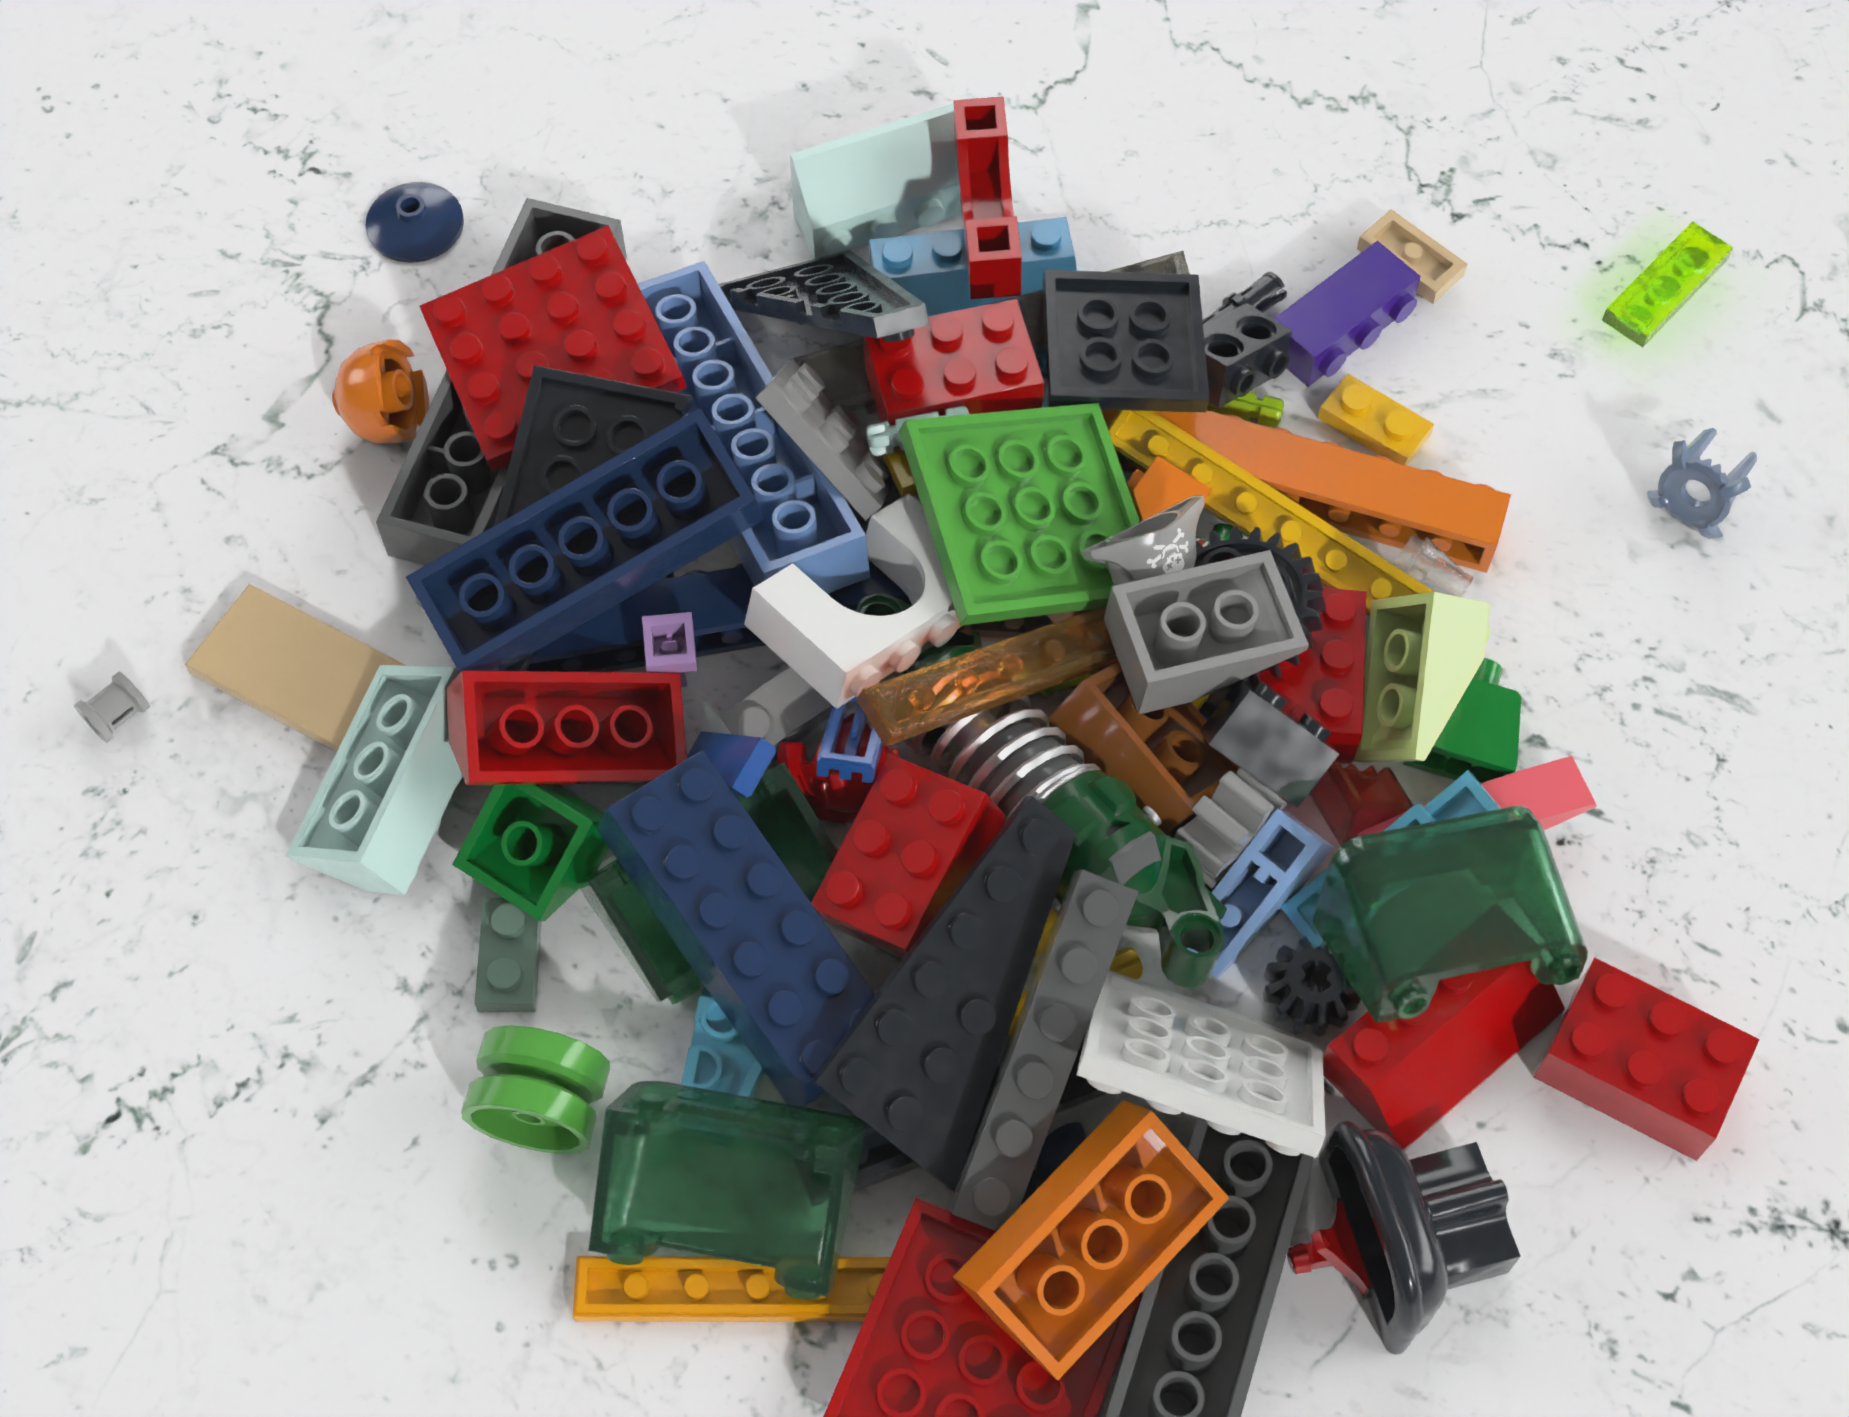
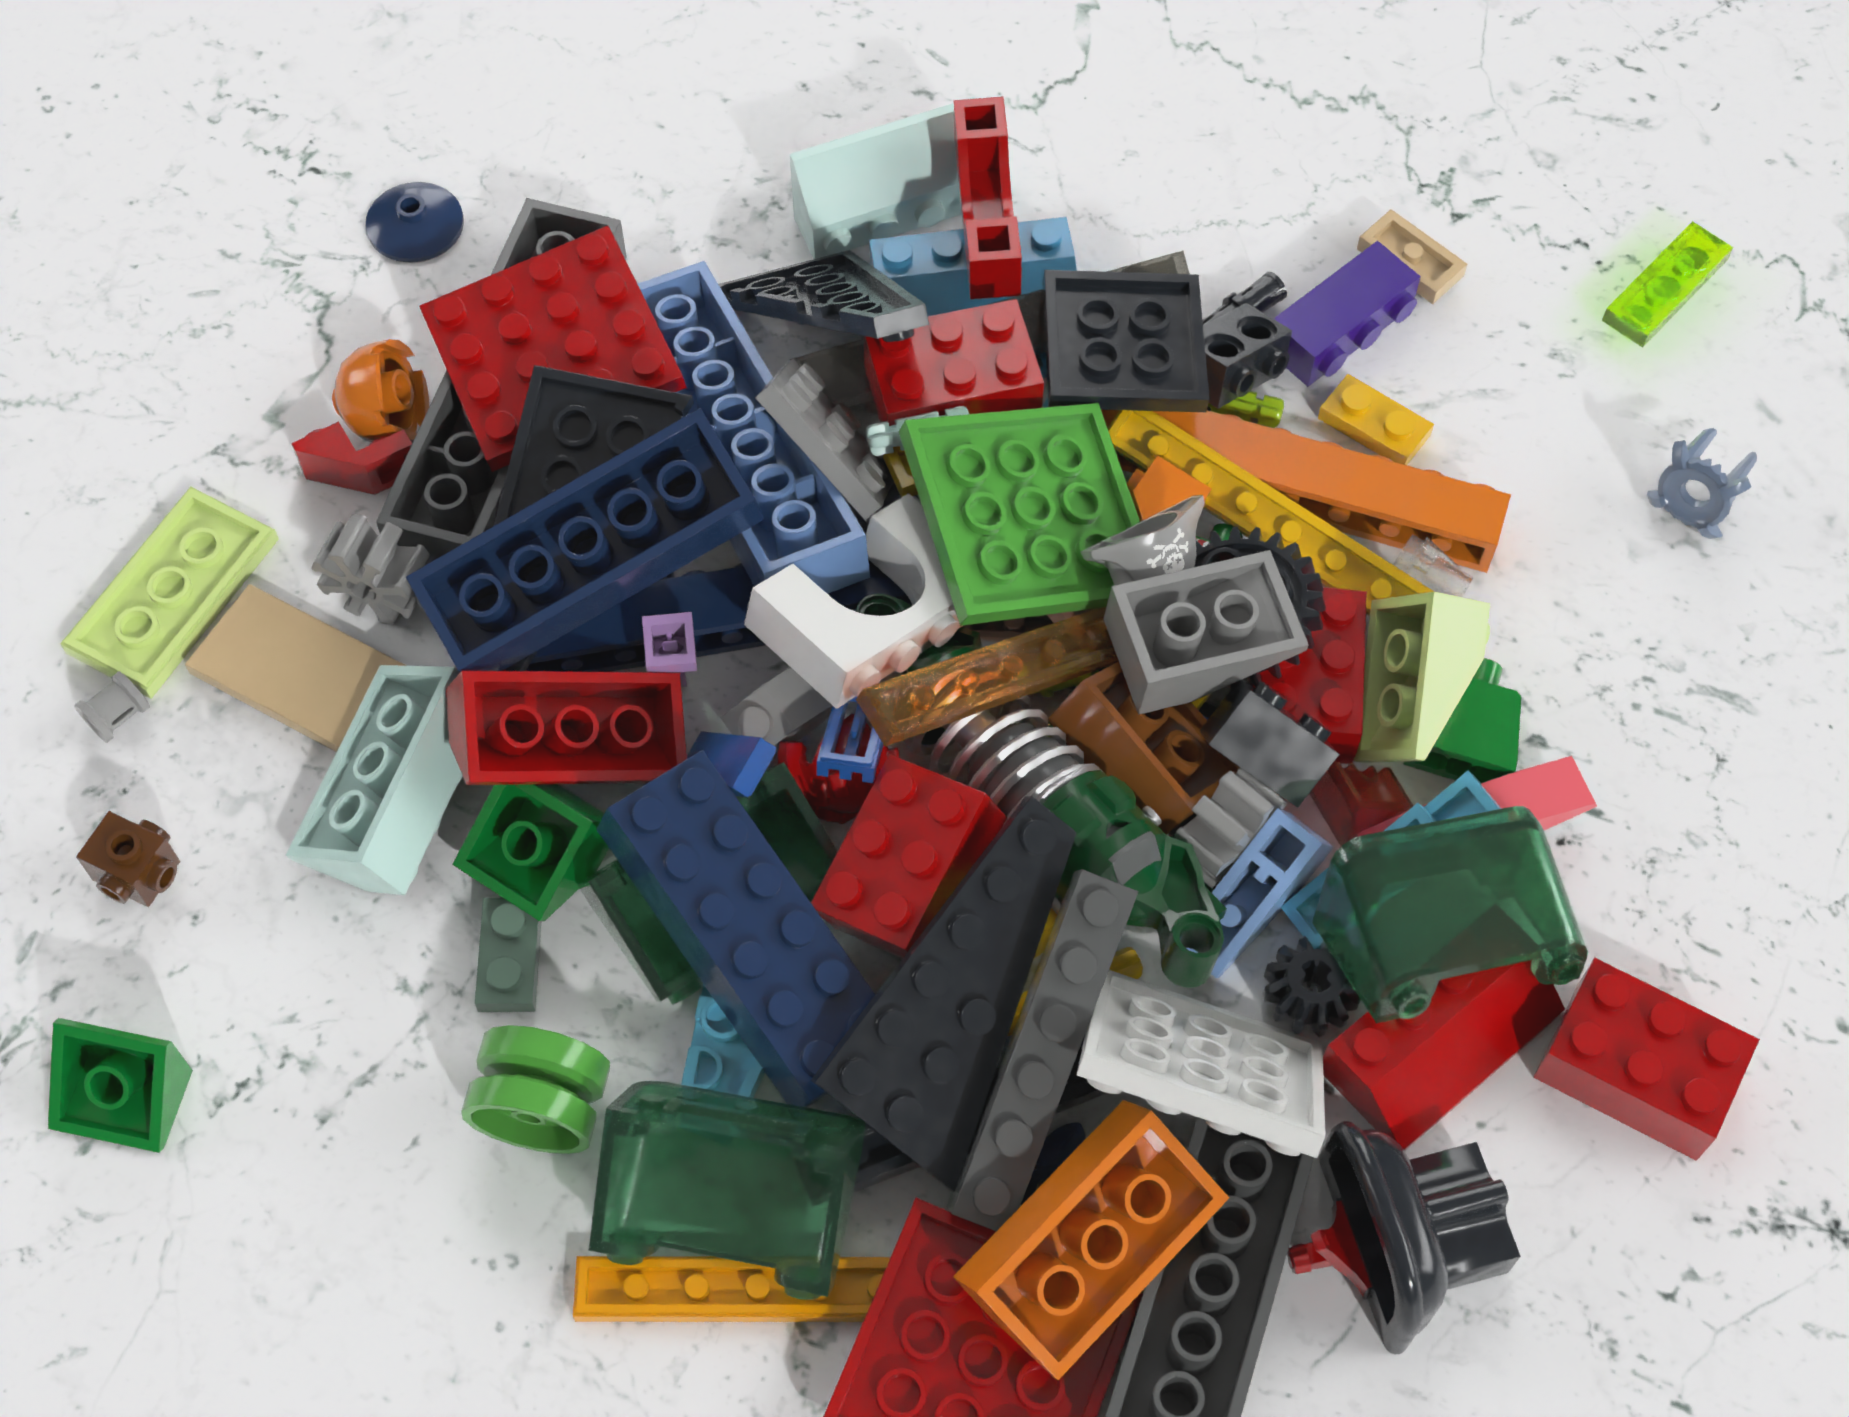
none -> green slope [48,1018,193,1153]
none -> yellowish green tile [60,486,279,699]
none -> reddish brown brick [76,811,181,908]
none -> red slope [291,421,412,495]
none -> light grey gear [311,514,430,624]

